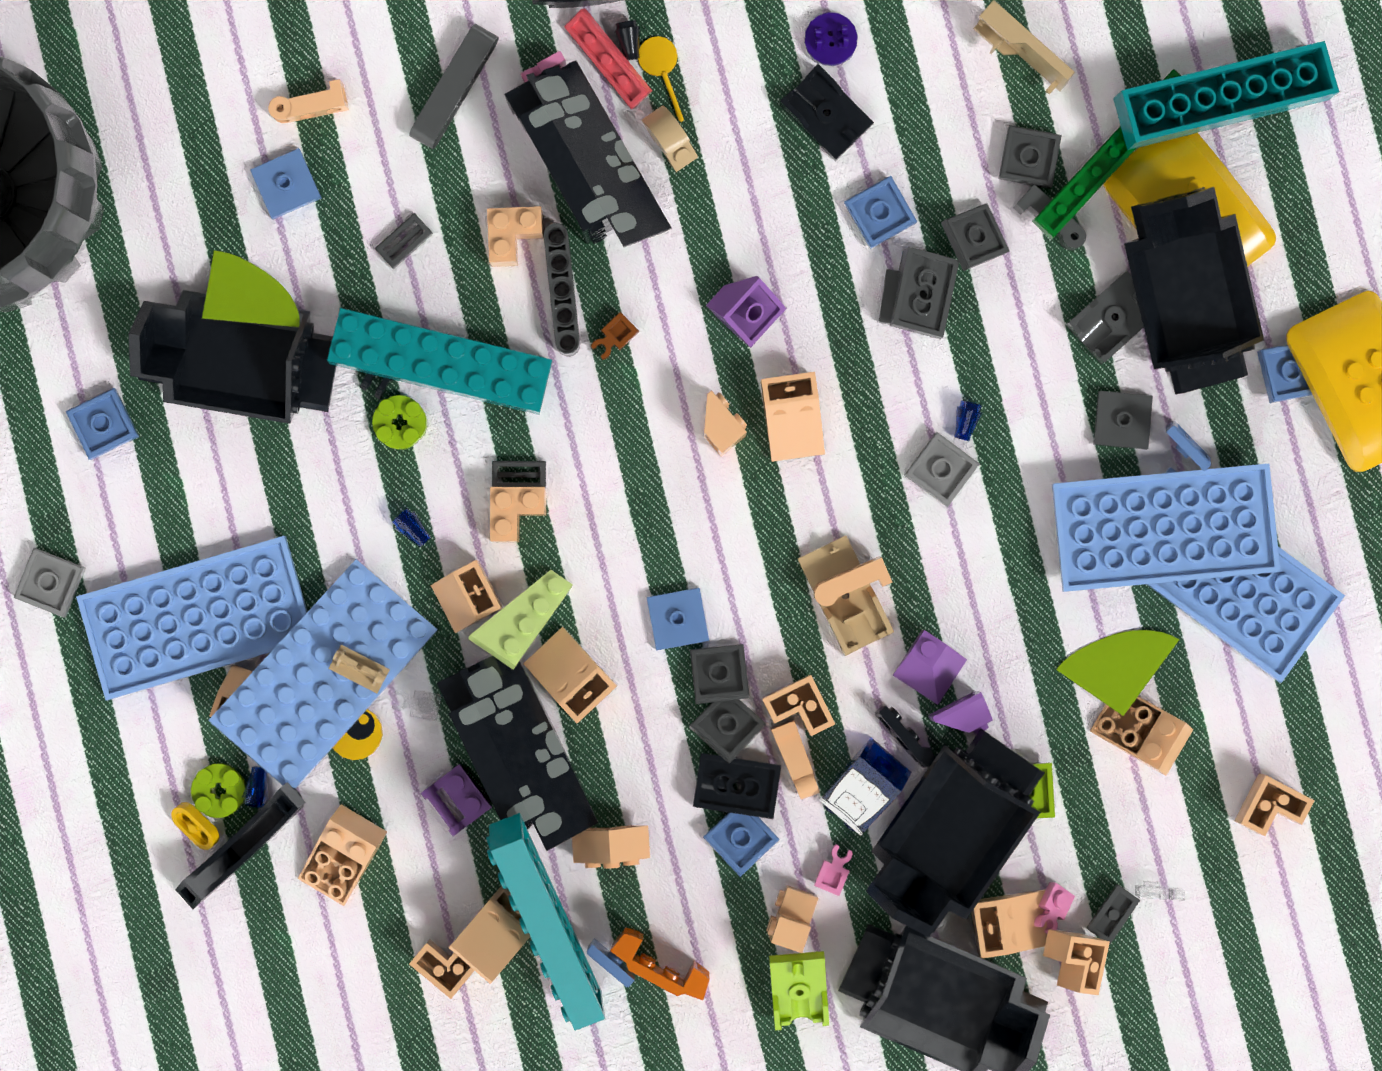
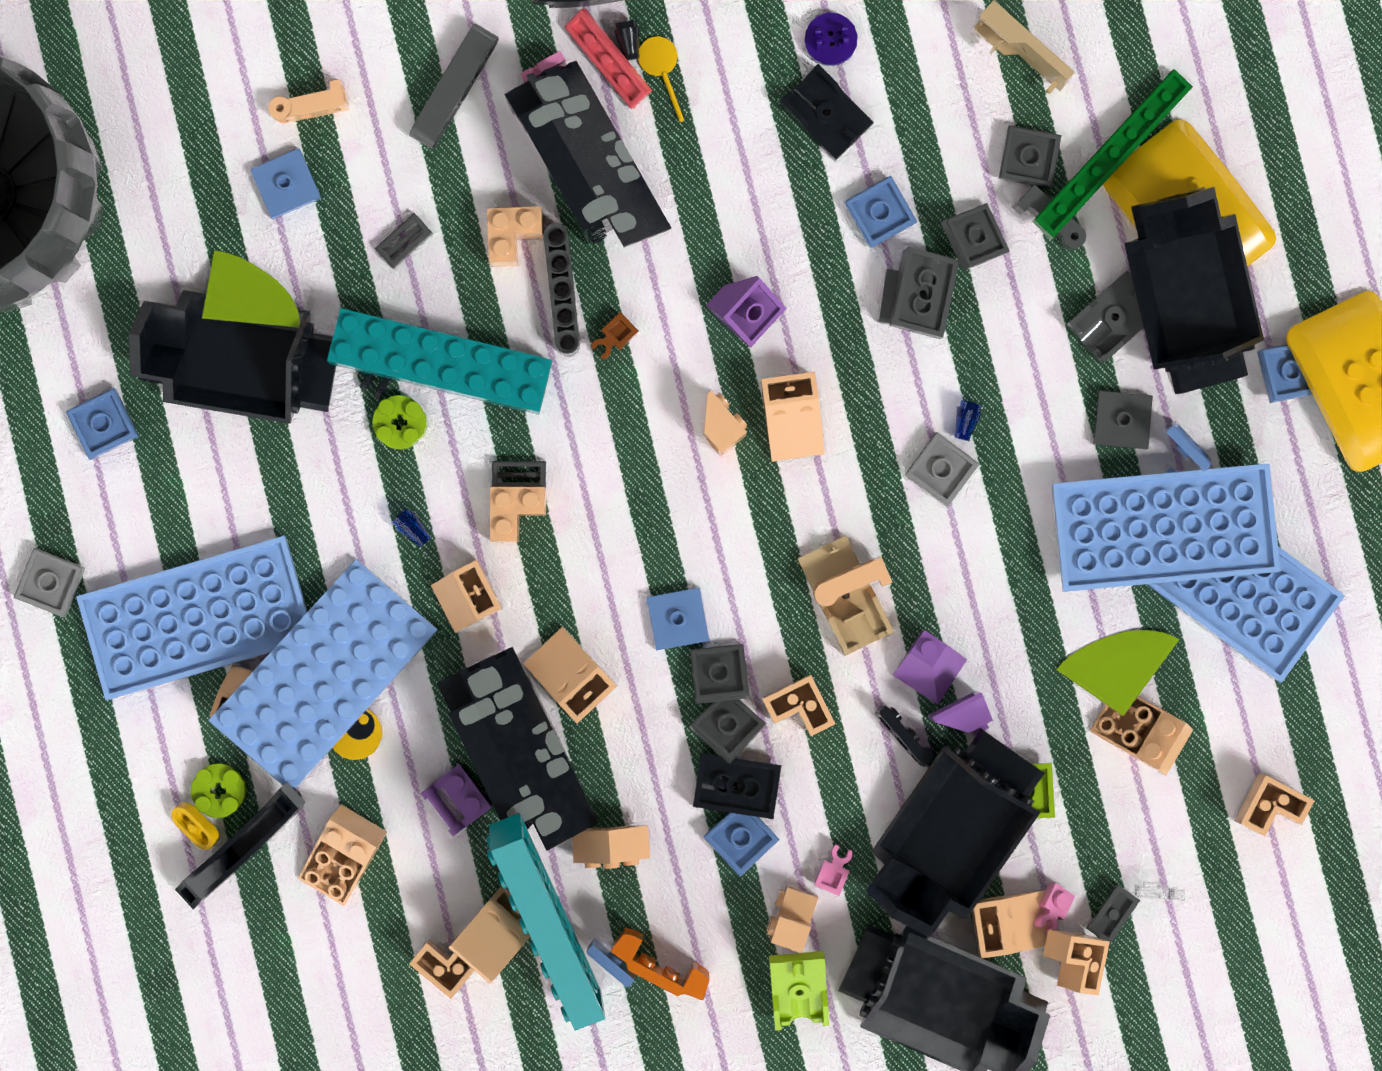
clear blue cone [242,767,269,808] -> none
tan hinge [328,645,390,694] -> none
clear plate [392,690,442,721] -> none
yellowish green wing [468,570,573,669] -> none
tan brick [641,105,698,172] -> none
light nougat leg [771,720,820,800] -> none
slope [820,737,912,835] -> none
teal brick [1113,41,1339,150] -> none

